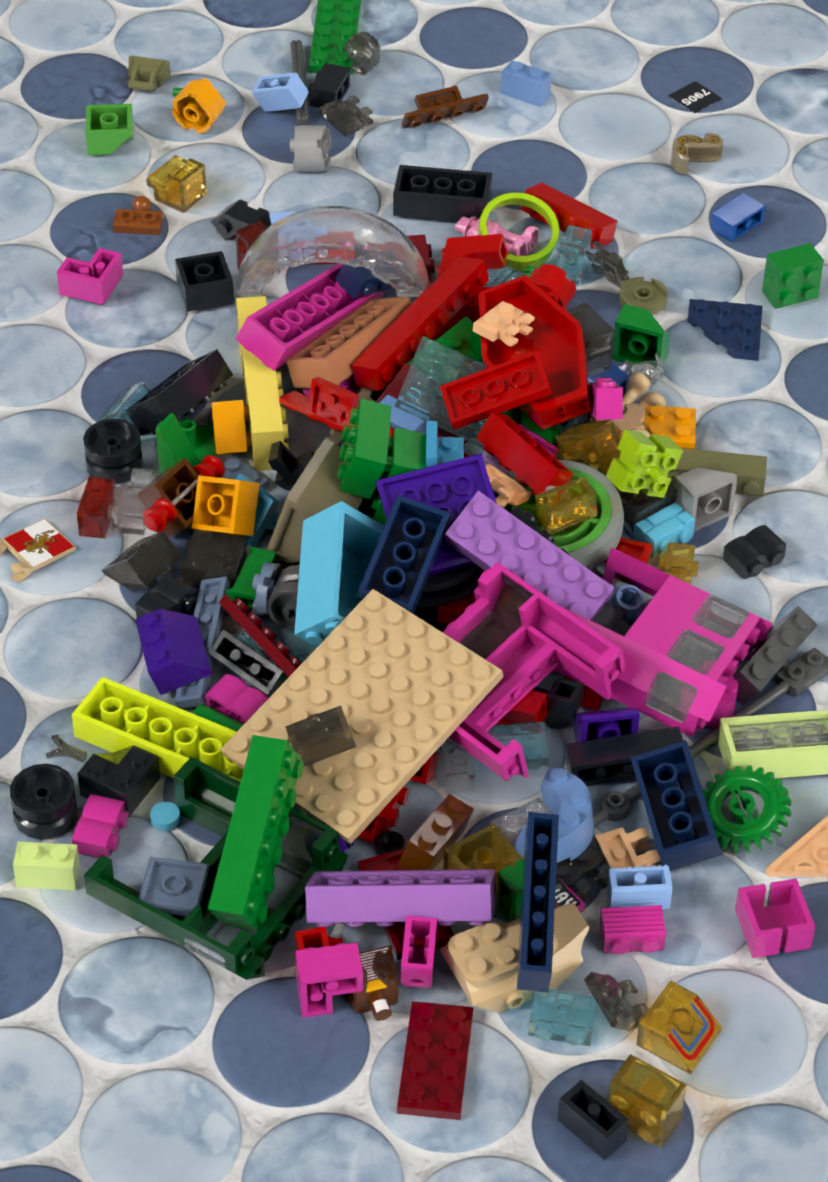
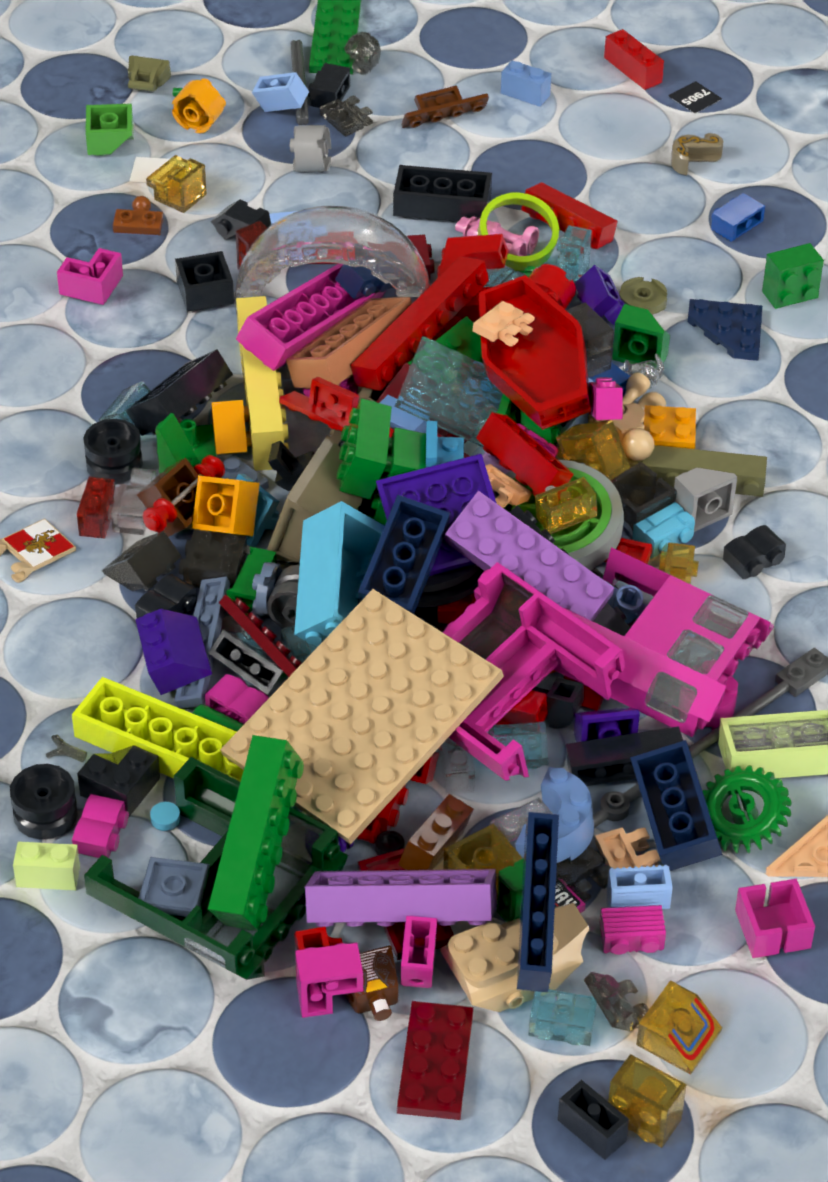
clear smoke brick [285,705,356,767] -> none
red plate [440,350,553,430] -> none
clear smoke plate [585,241,630,288] -> none
lime brick [606,429,683,498] -> none
dark grey brick [733,606,818,704] -> none
none -> white sticker [129,157,175,184]
none -> dark purple hinge [575,265,626,326]
none -> red brick [604,29,664,90]

